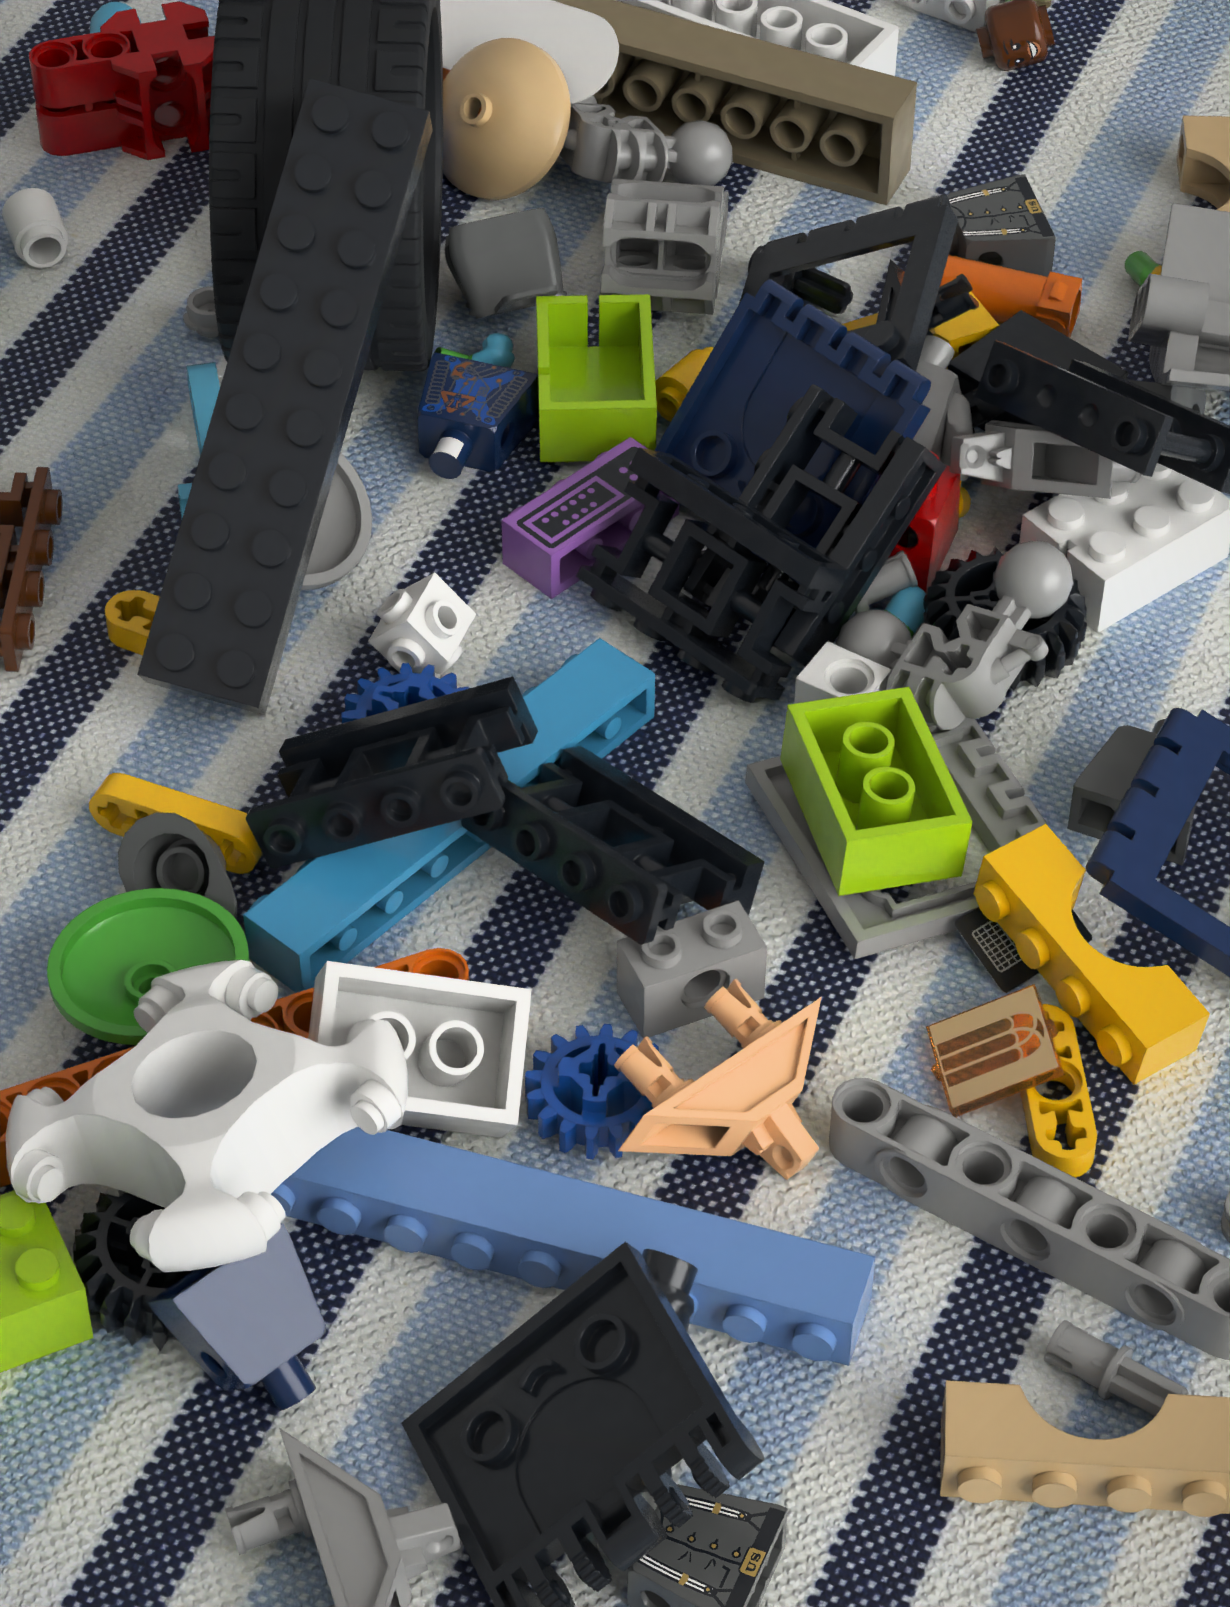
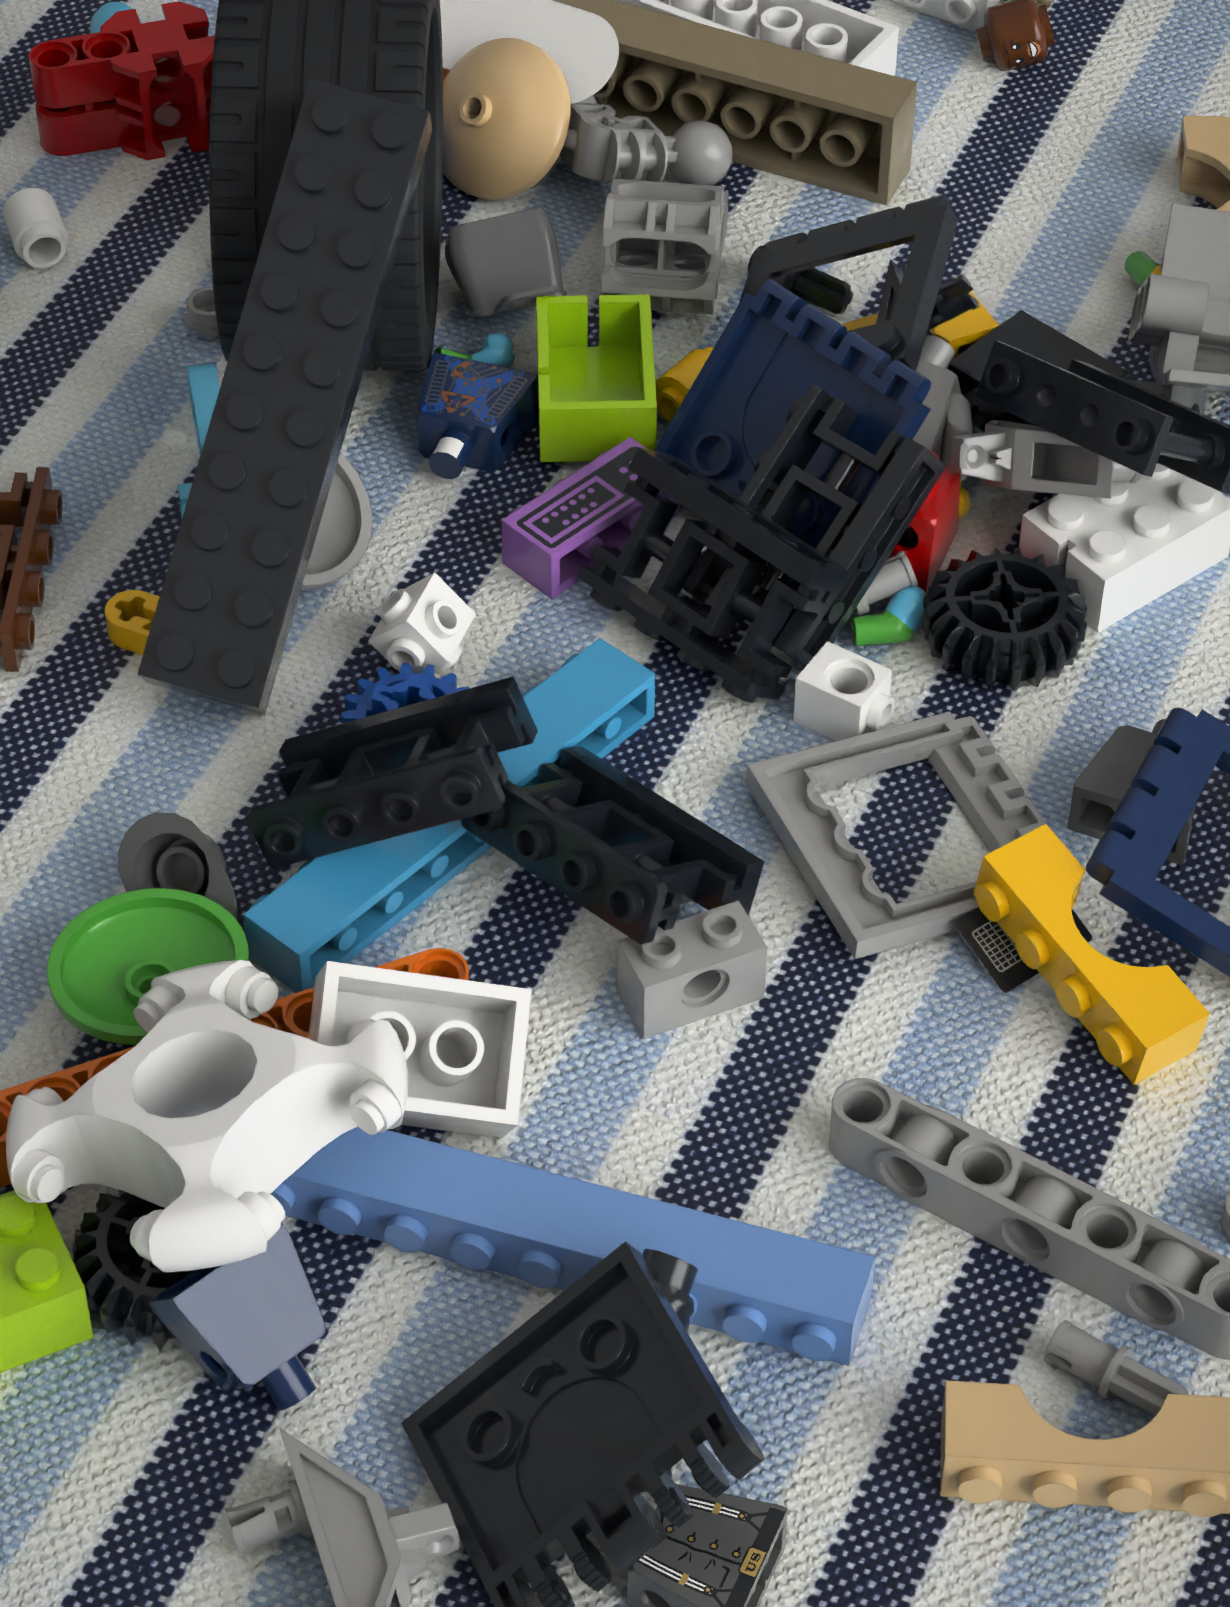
yellow beam [89,773,263,874] -> none
blue gear [525,1023,659,1160] -> none
light nougat connector [614,979,821,1180] -> none
lime brick [780,687,972,896] -> none
light grey piece [835,541,1074,730] -> none
piece [926,984,1065,1117] -> none
orange piece [940,255,1083,338] -> none
dark grey torso [947,174,1056,277] -> none
yellow beam [1011,1004,1097,1178] -> none

